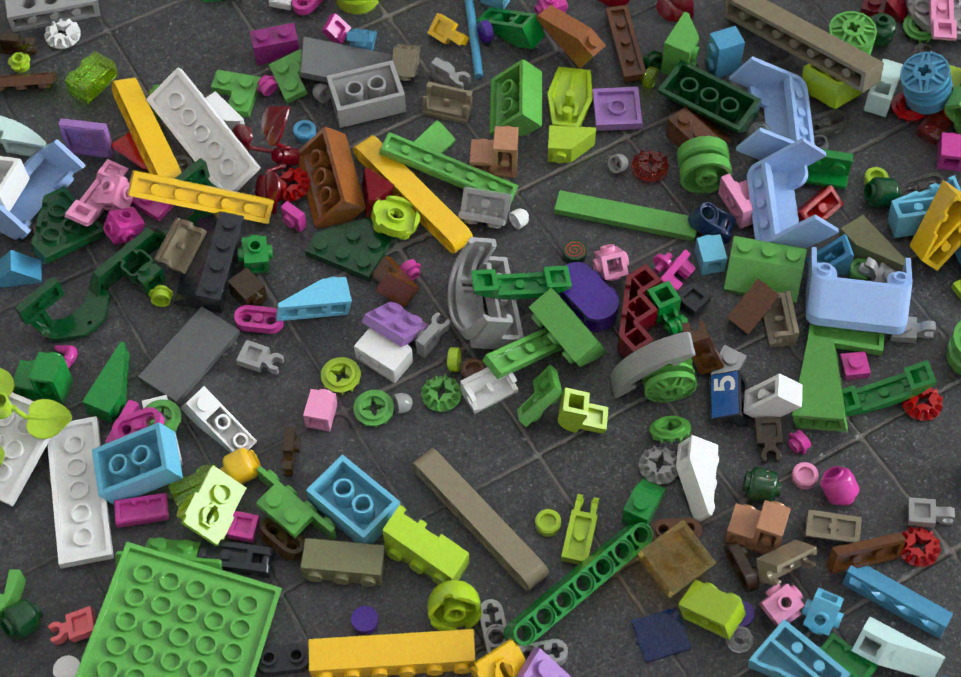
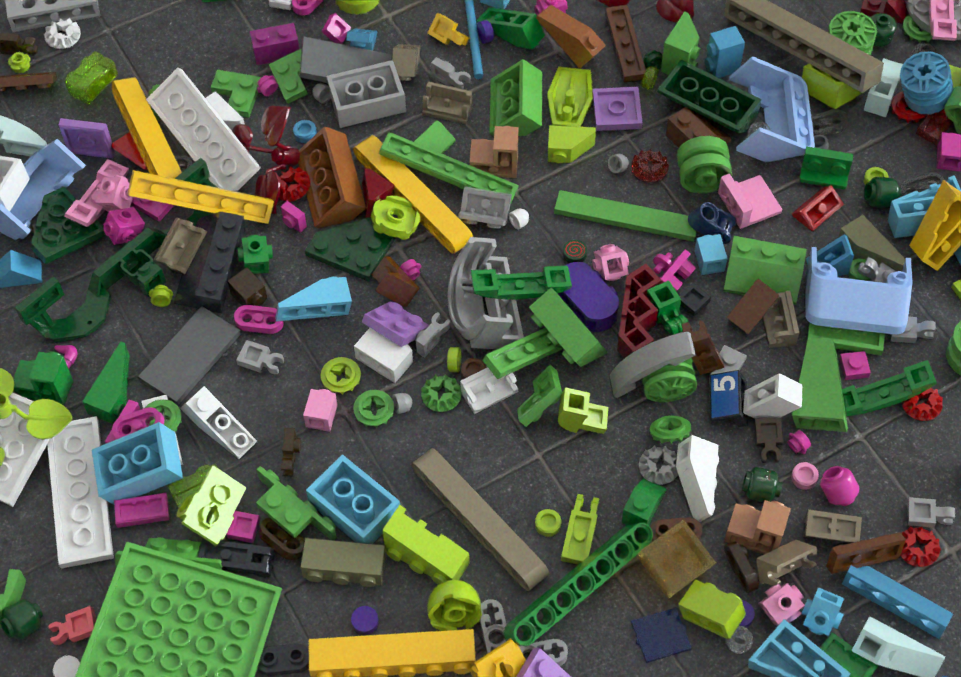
yellow head [220,447,261,484] -> none
light blue windscreen [747,138,839,248] -> none

